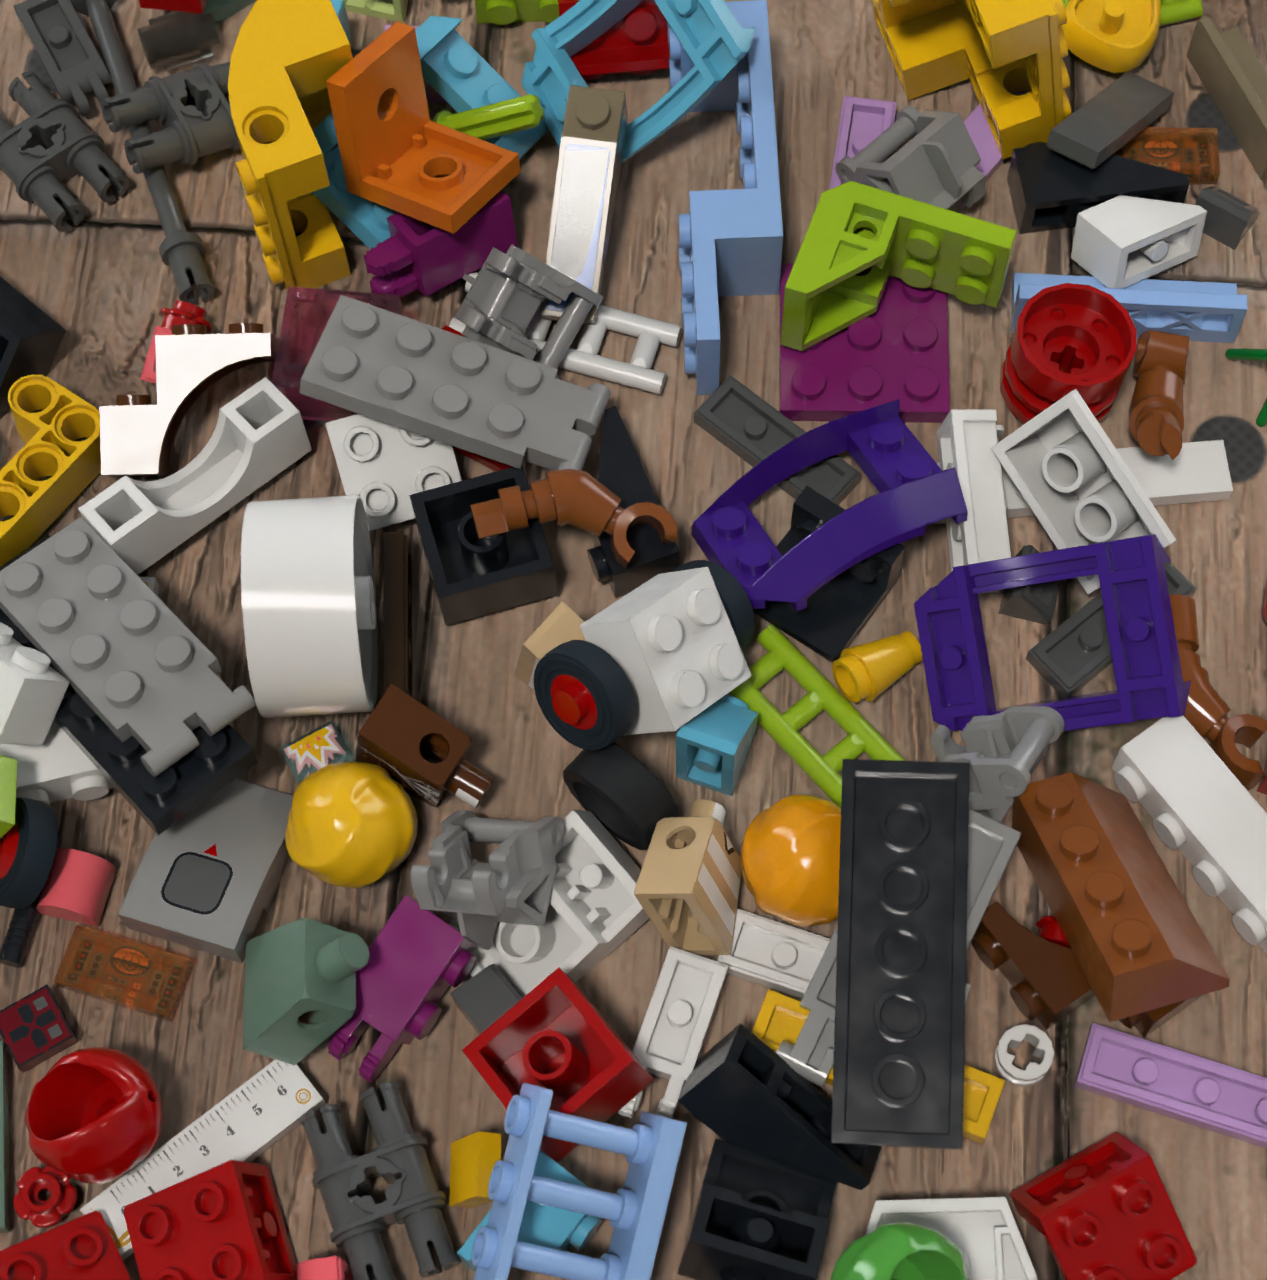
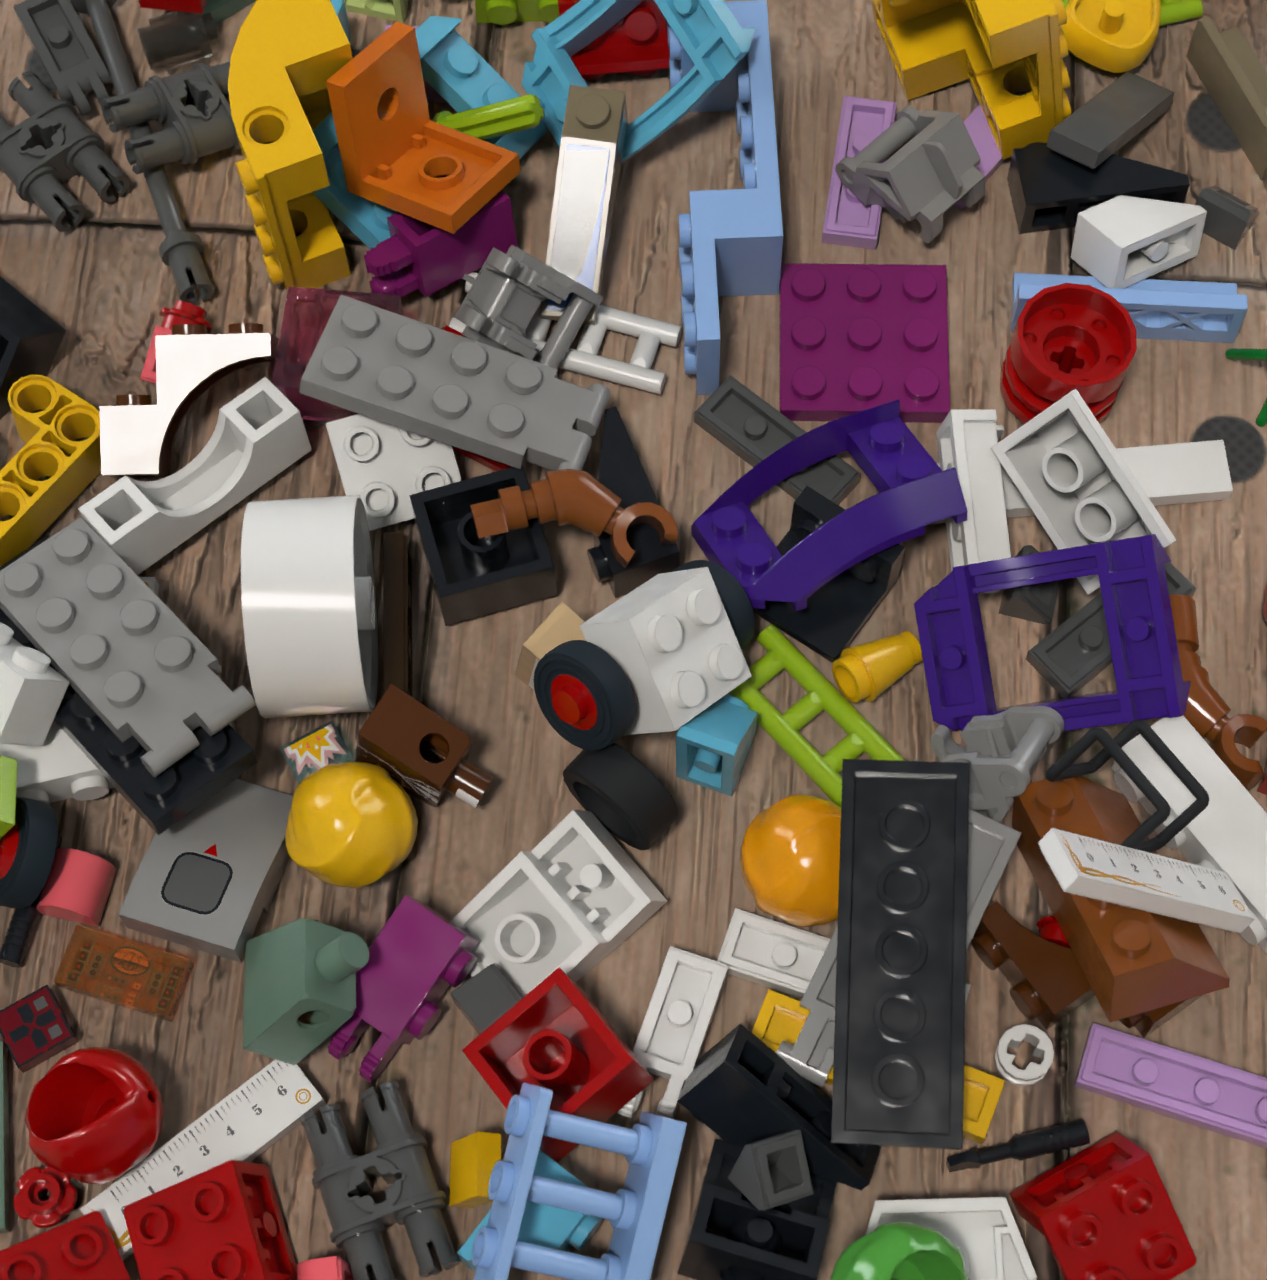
light grey piece [411,810,565,950] -> none
tan torso [634,799,742,955] -> none
lime bracket [780,181,1017,351] -> none
clear orange tile [1113,127,1220,185] -> none
dark orange piece [1129,330,1190,460] -> none
none -> dark grey slope [728,1130,814,1210]
none -> black piece [946,1119,1090,1173]
none -> white tile [1038,828,1255,933]
none -> black piece [1046,719,1209,852]

